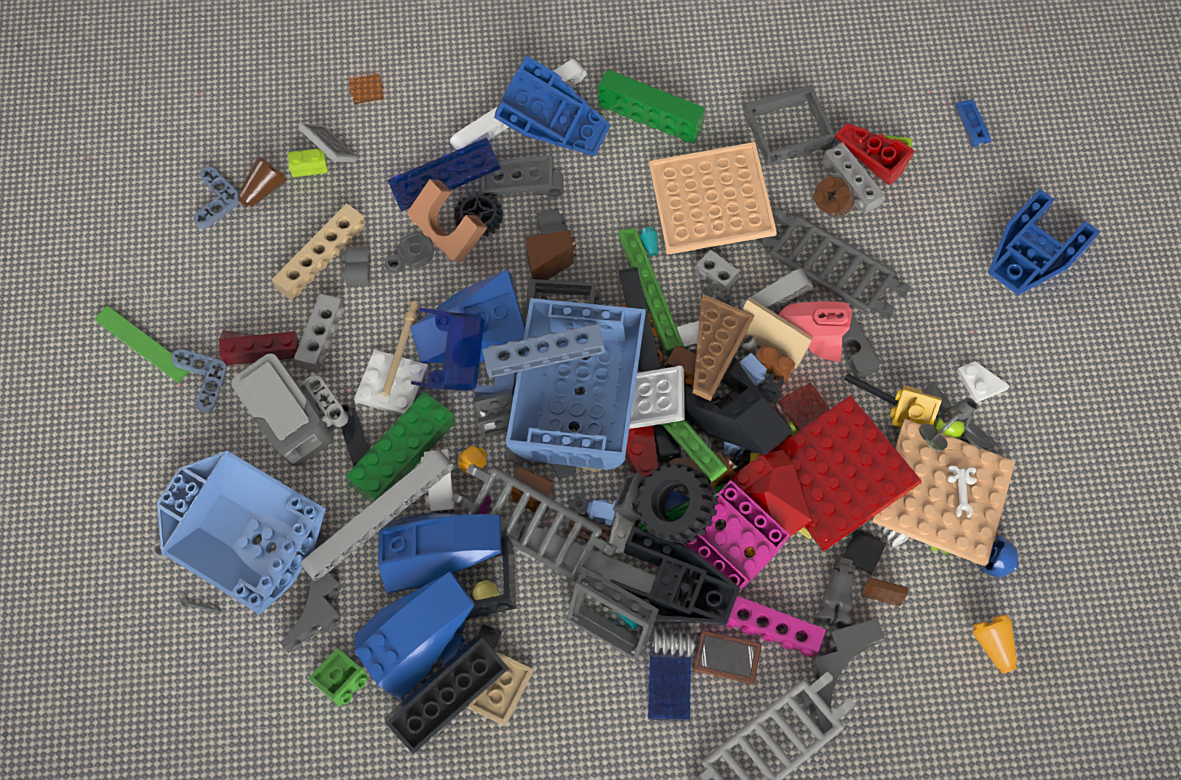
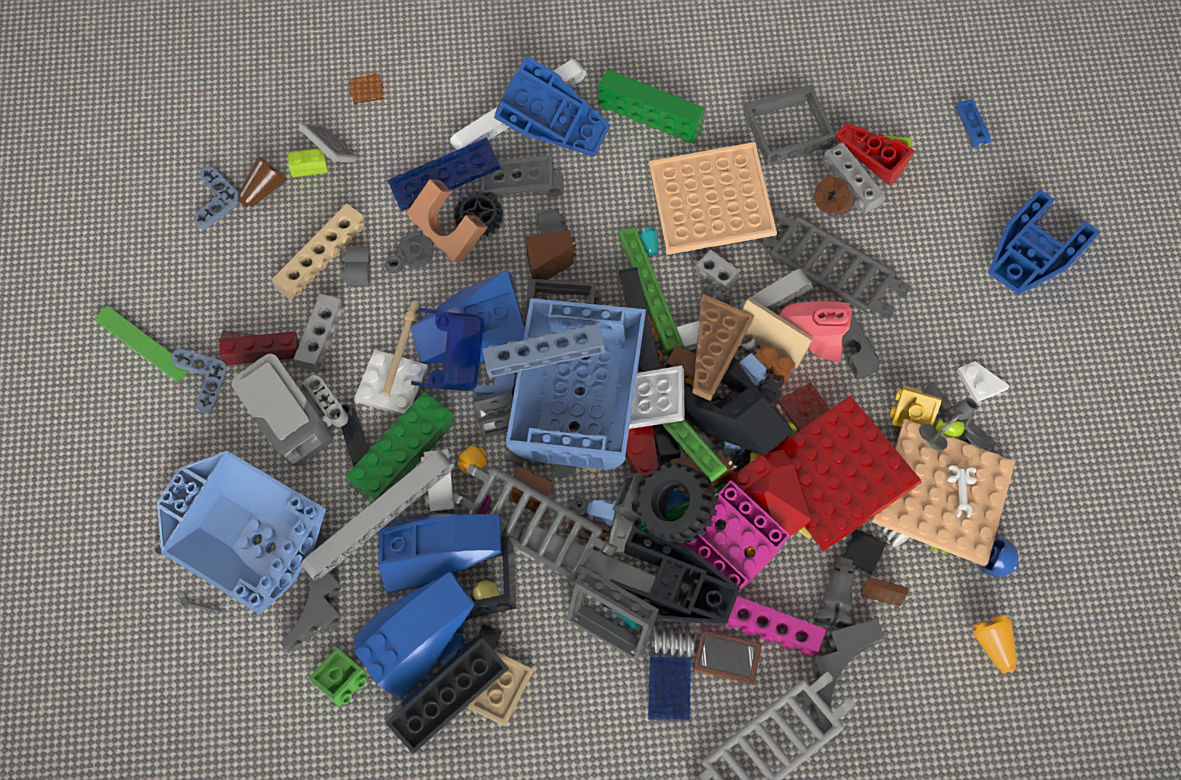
black bar [844,374,898,406] -> none

